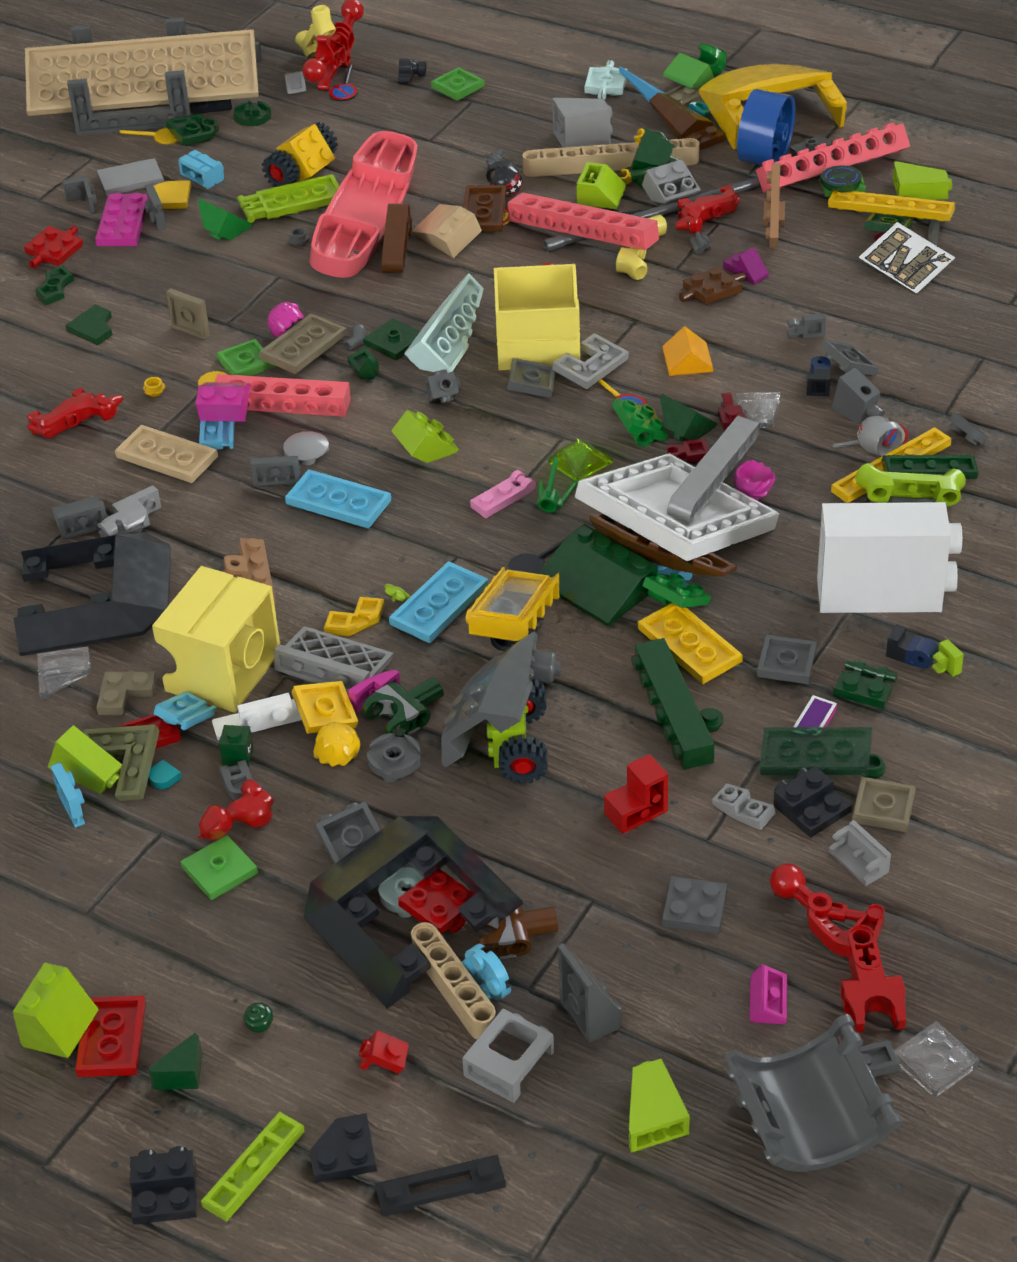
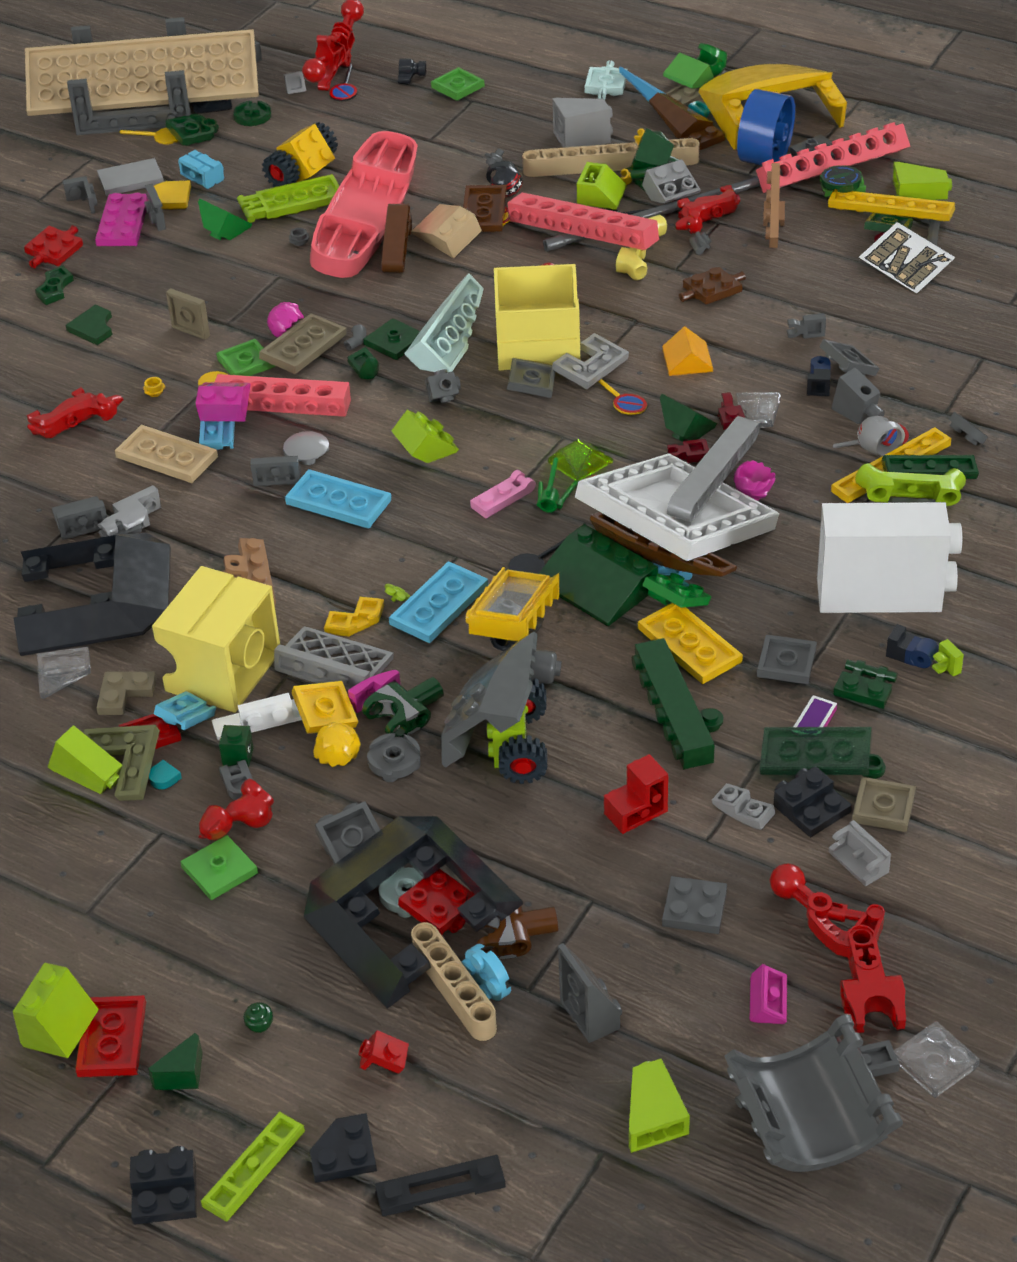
medium azure plate [50,762,85,828] -> none
light yellow plate [295,5,336,59] -> none
light grey window [462,1008,554,1103] -> none
green plate [611,398,669,447] -> none
magenta slope [723,247,769,285] -> none

